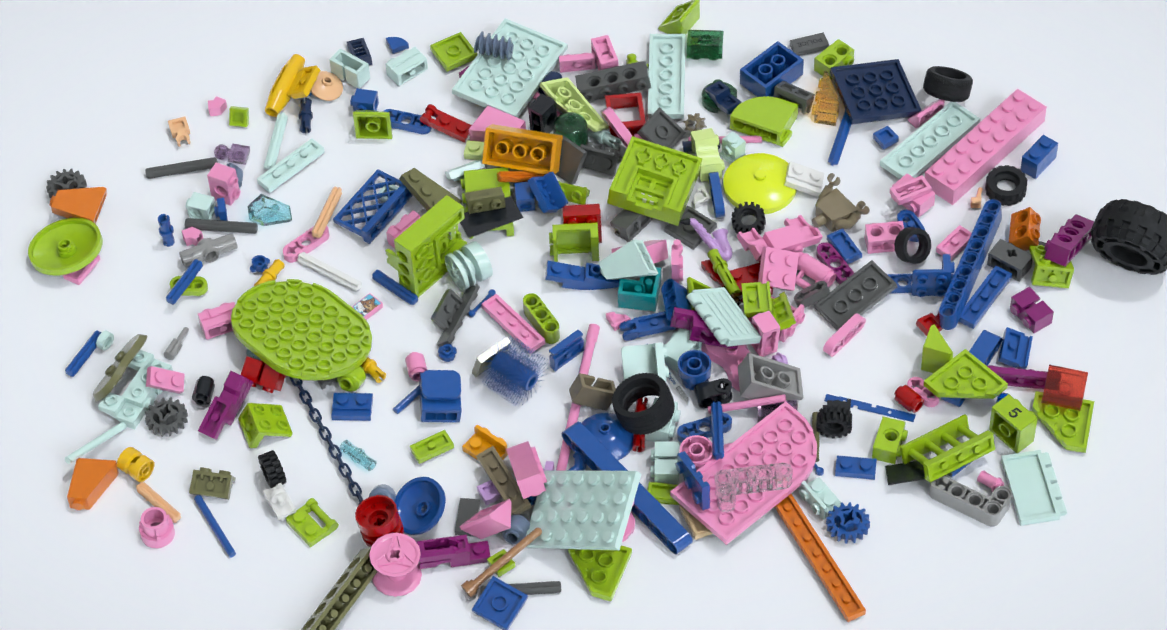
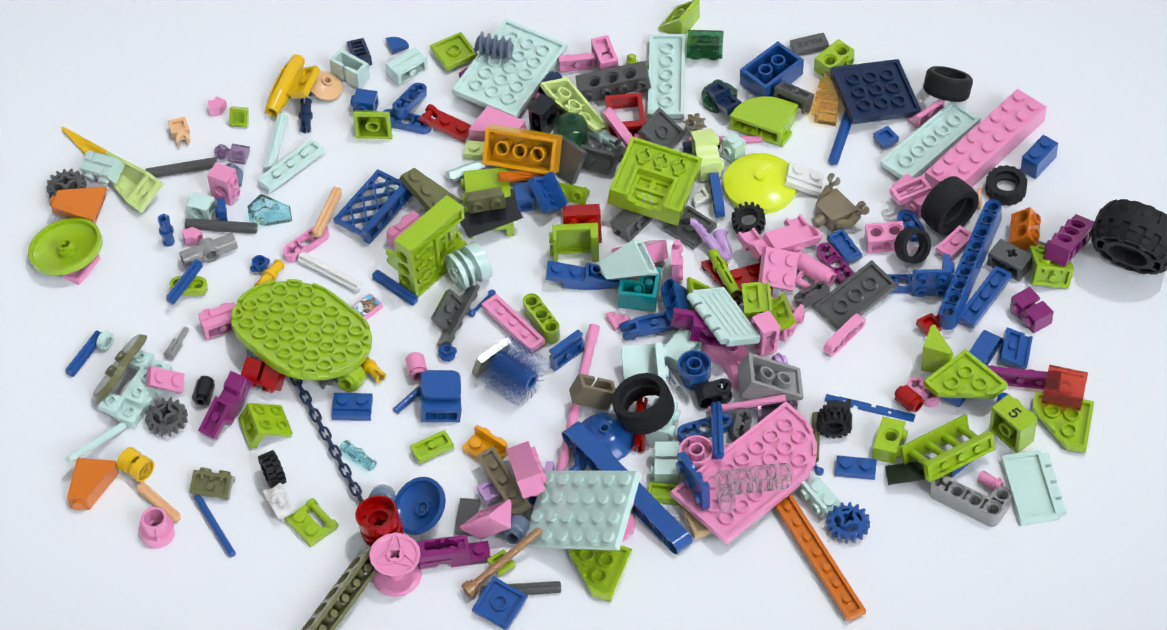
none -> yellowish green plate [61,127,164,213]
none -> light aqua brick [79,150,124,185]
none -> blue beam [392,83,427,118]
none -> dark grey beam [729,409,752,442]
none -> black tyre [920,176,979,236]

